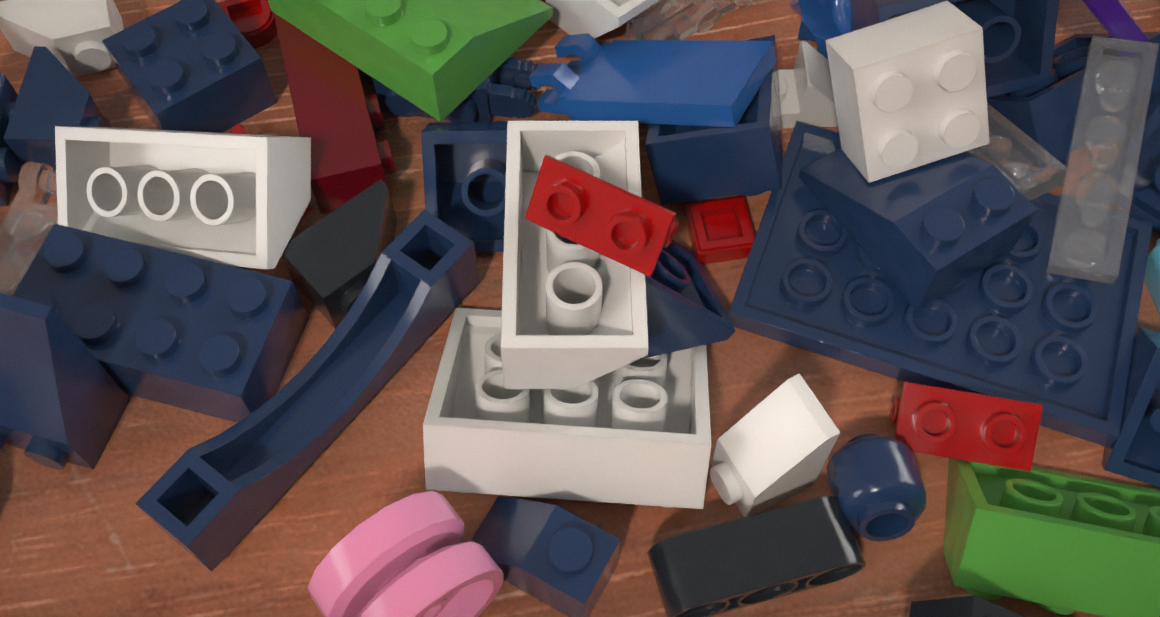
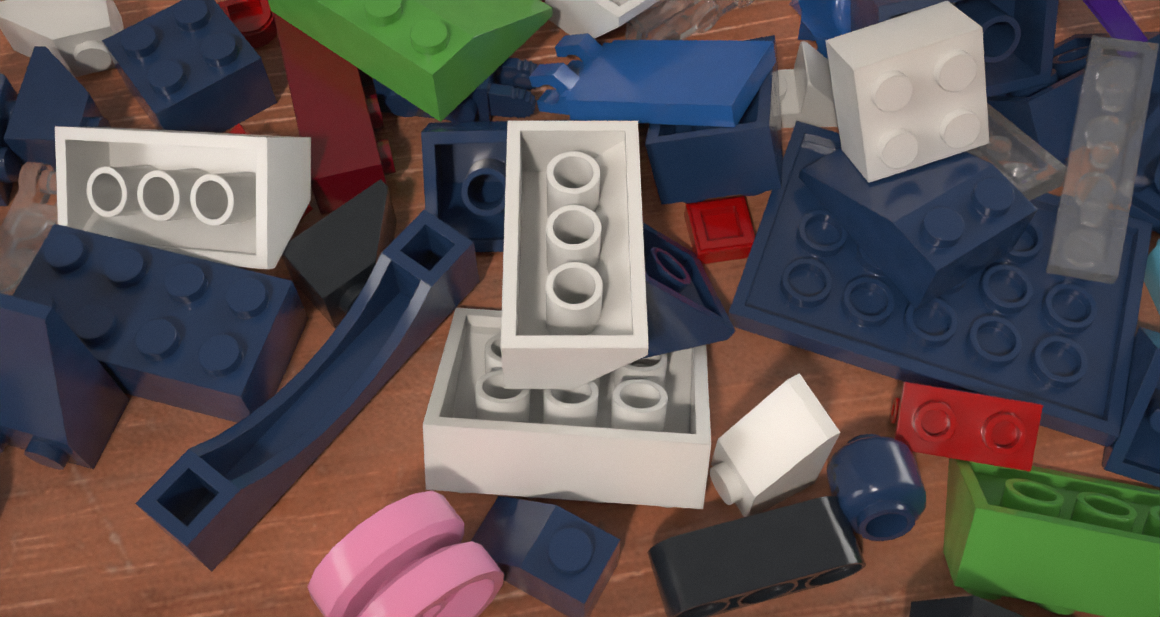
red hinge [524,155,678,277] -> none

